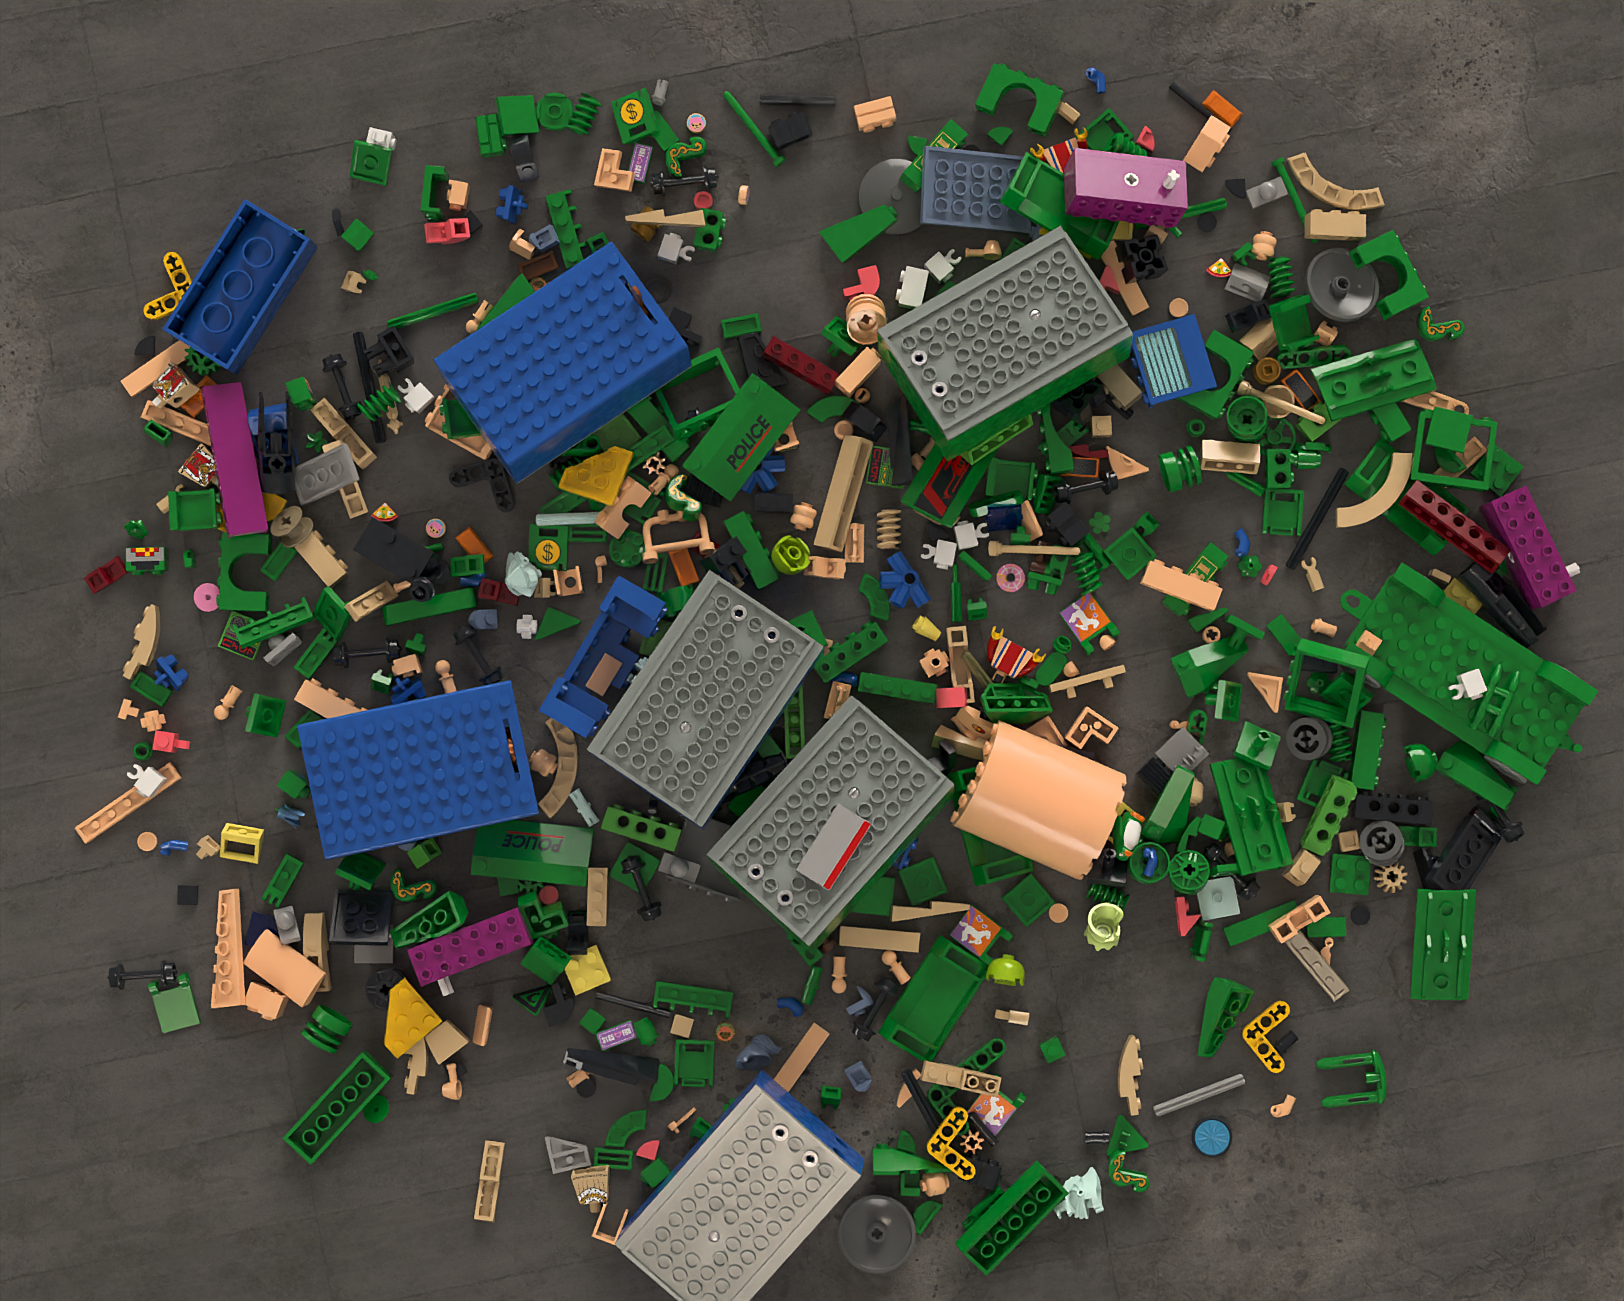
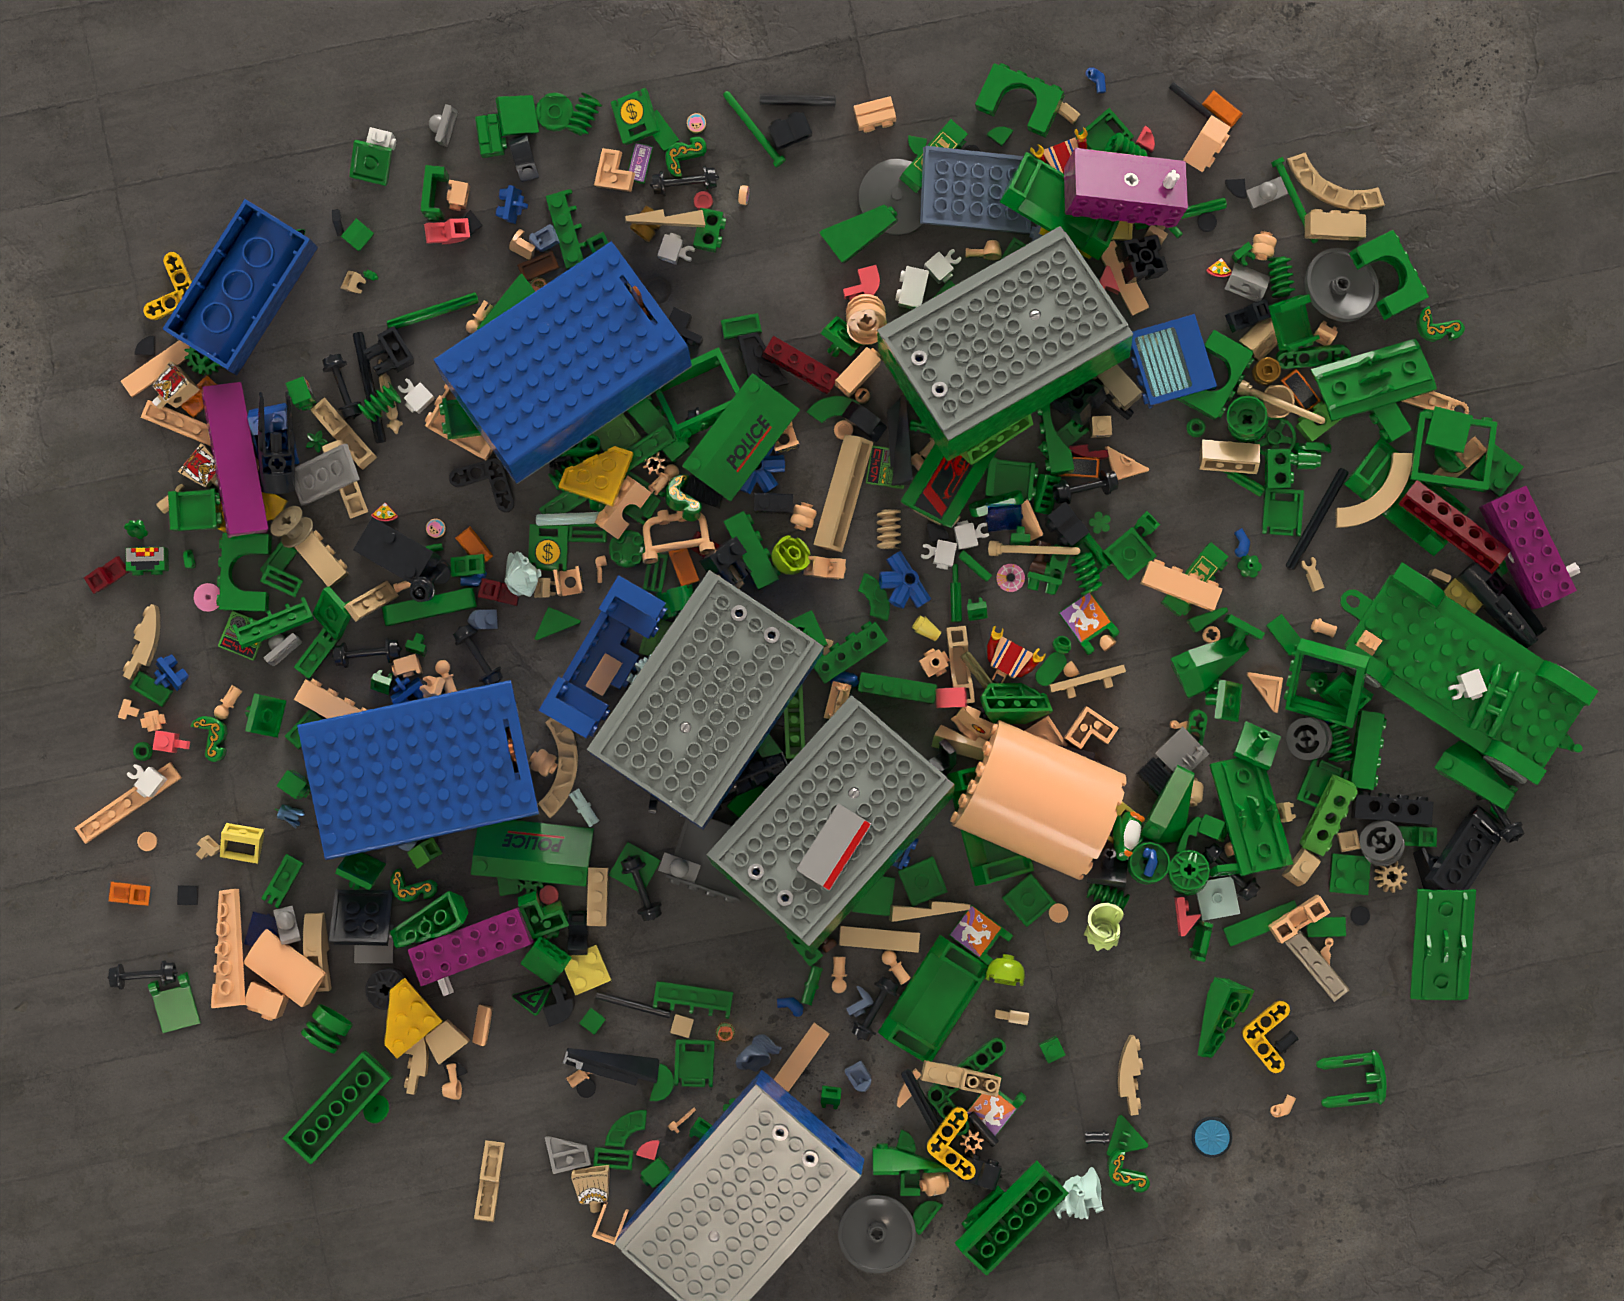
green piece [144,419,173,447] -> none
blue arm [160,840,188,855] -> none
white gear [517,615,537,639] -> none
medium lavender tile [594,1020,638,1052] -> none
bright green brick [601,804,682,852] -> none
green brick [633,1017,659,1047] -> none
light grey pin [651,79,669,106] -> none
light nougat hinge [845,523,864,563] -> none
green tile [1018,676,1039,689] -> none
light grey axle [1153,1074,1245,1116] -> none
green wheel [1158,446,1202,493] -> none
light nougat piece [1169,298,1188,318] -> none
coral tile [1261,565,1278,586] -> none
green cylinder [1403,743,1438,783] -> none
none -> orange slope [108,882,151,906]
none -> green animal [191,716,228,762]
none -> green tile [260,564,303,597]
none -> light nougat tile [420,676,445,698]
none -> light grey tile [429,104,458,147]

